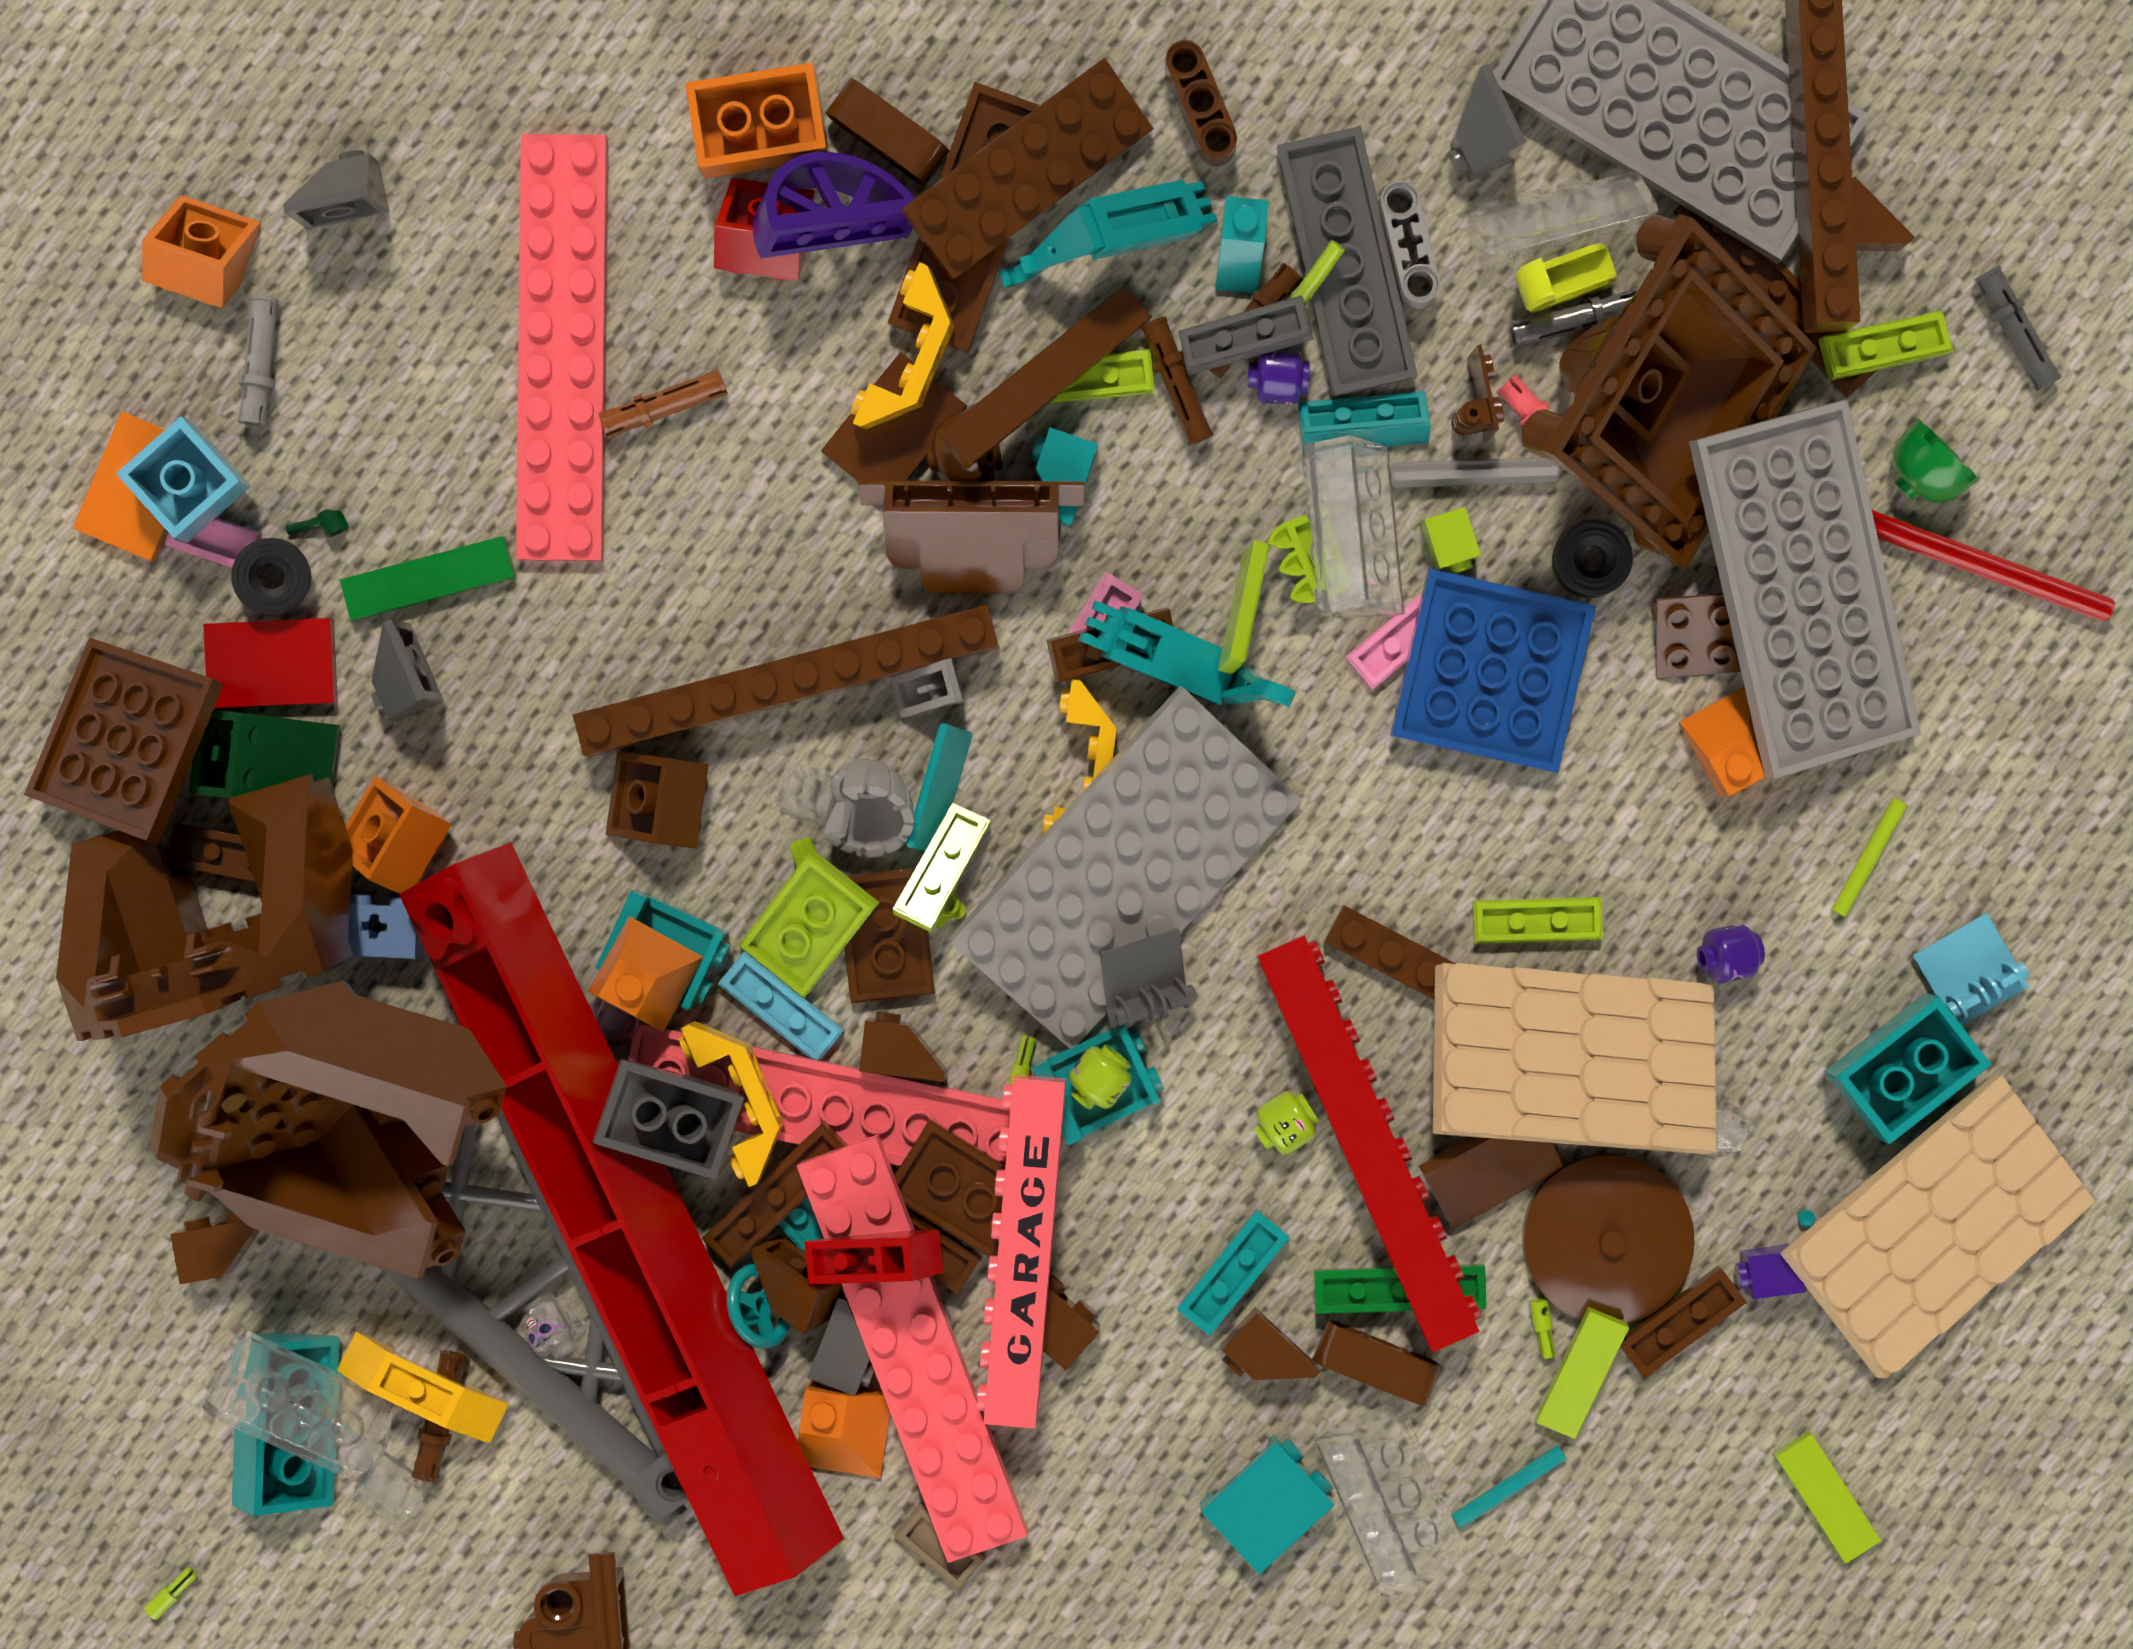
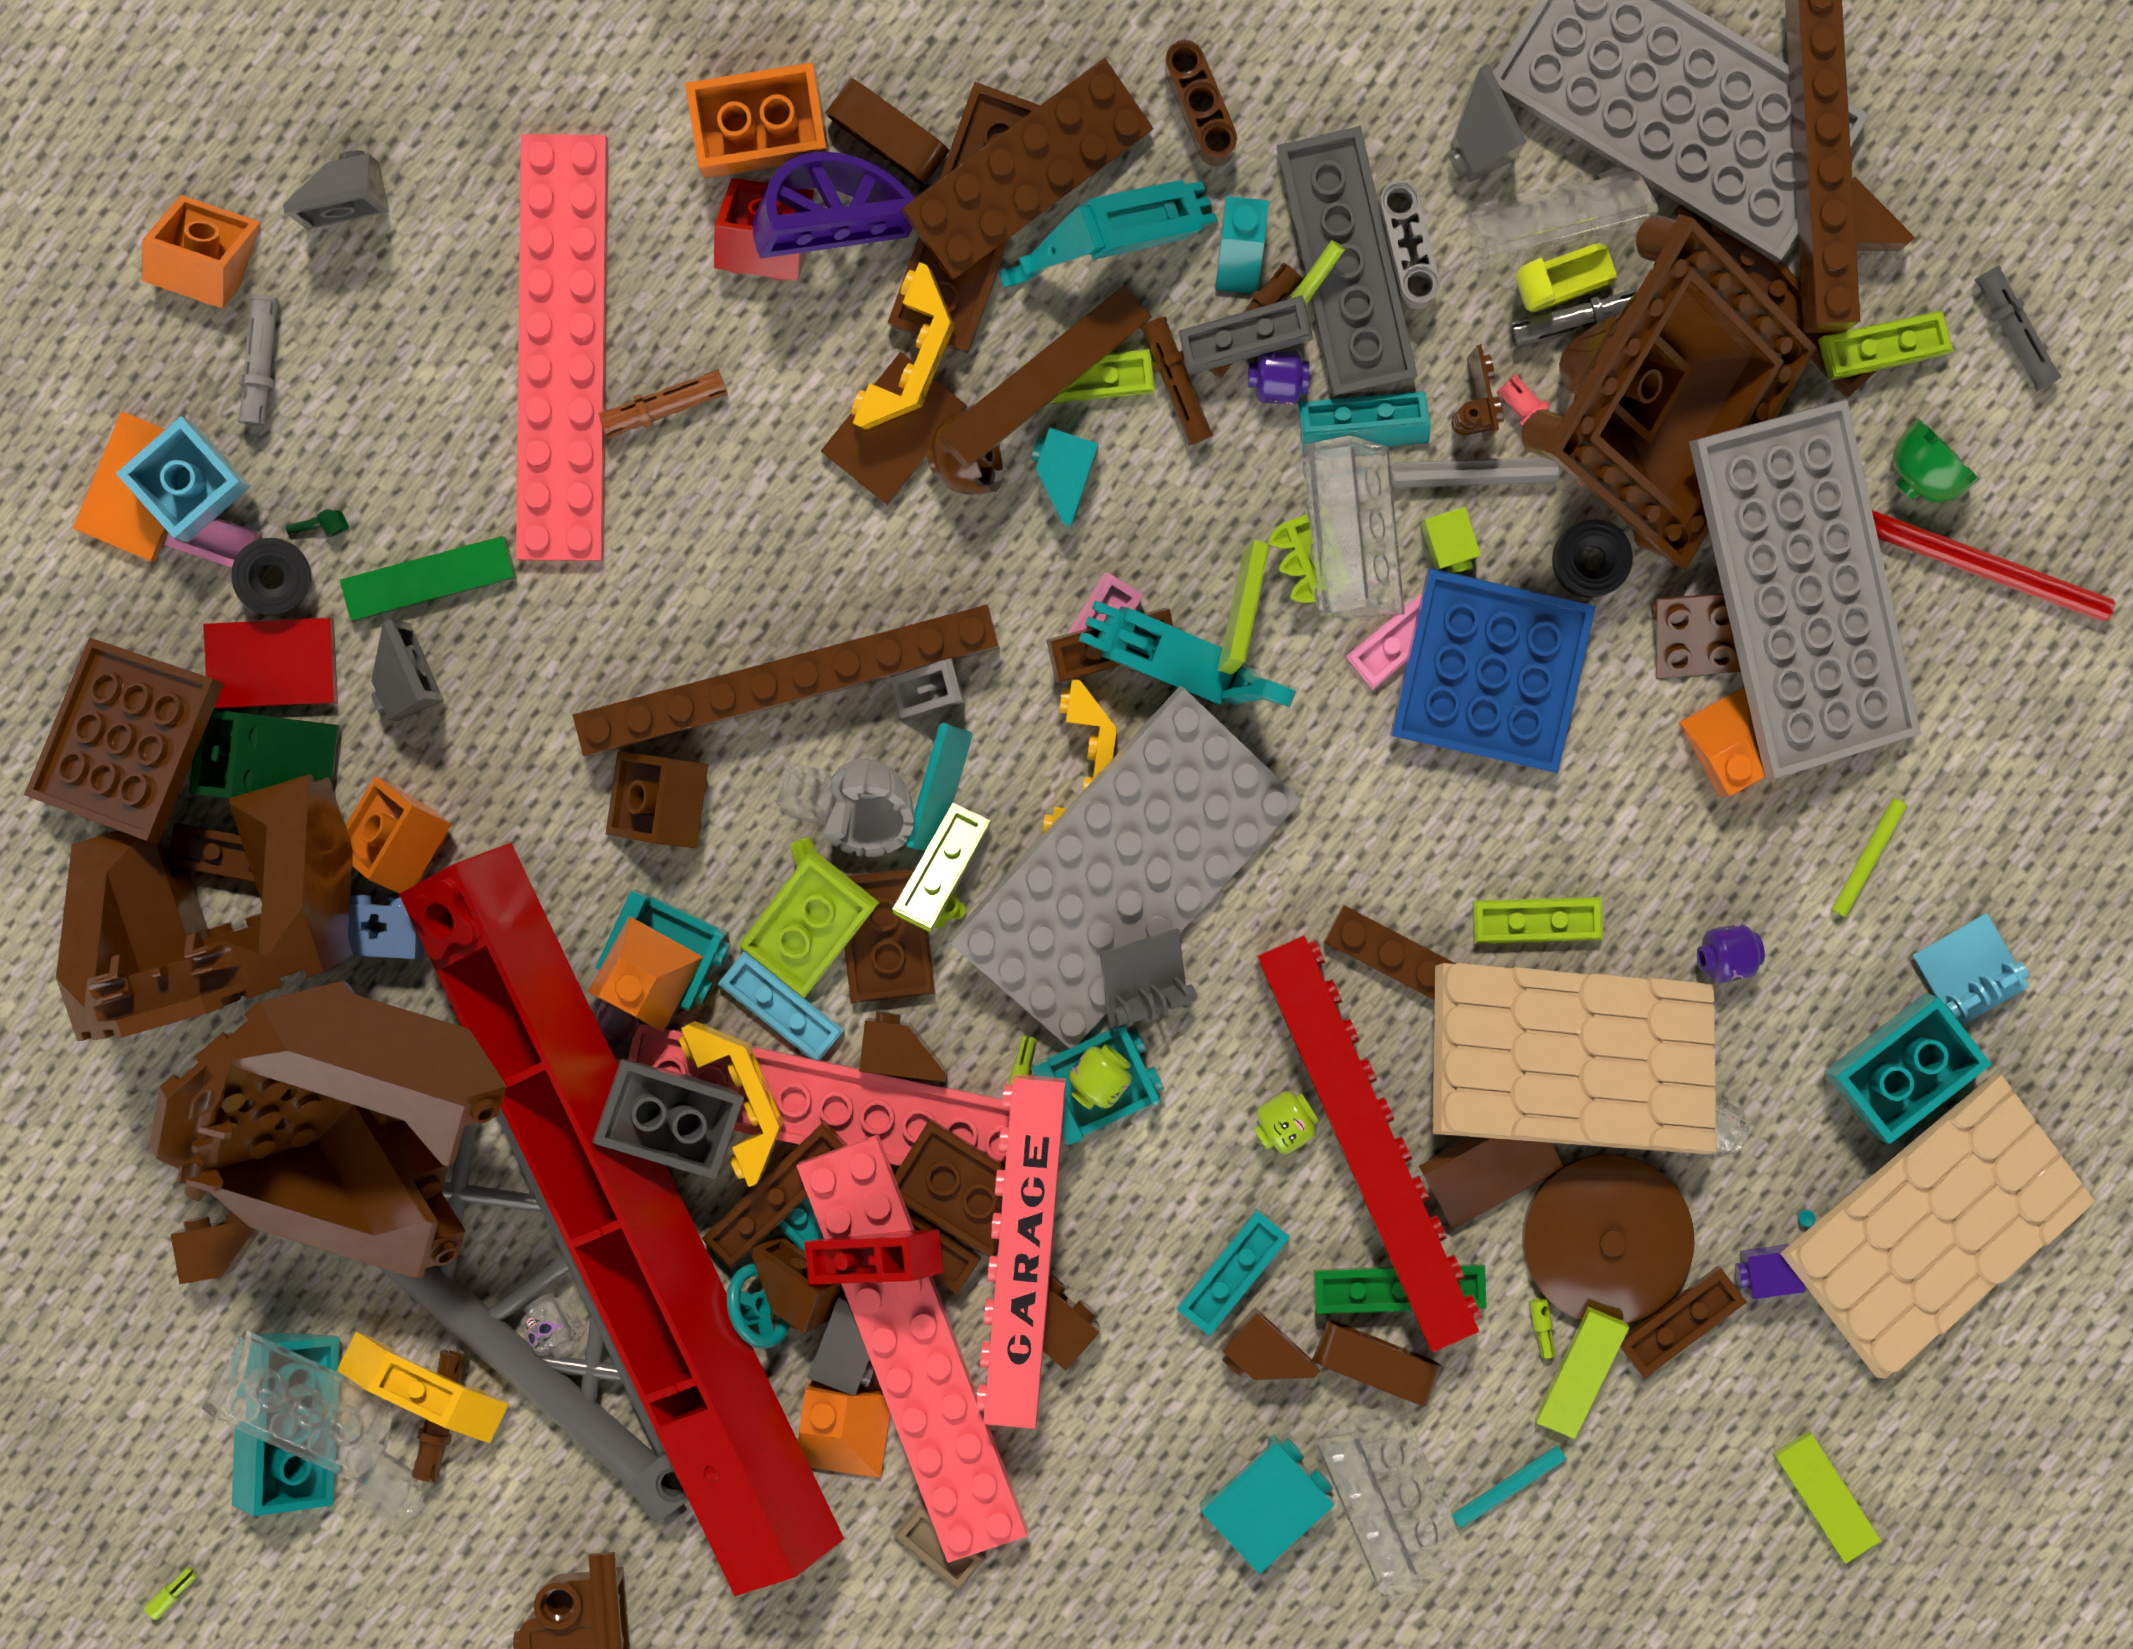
reddish brown brick [859,481,1084,594] -> none

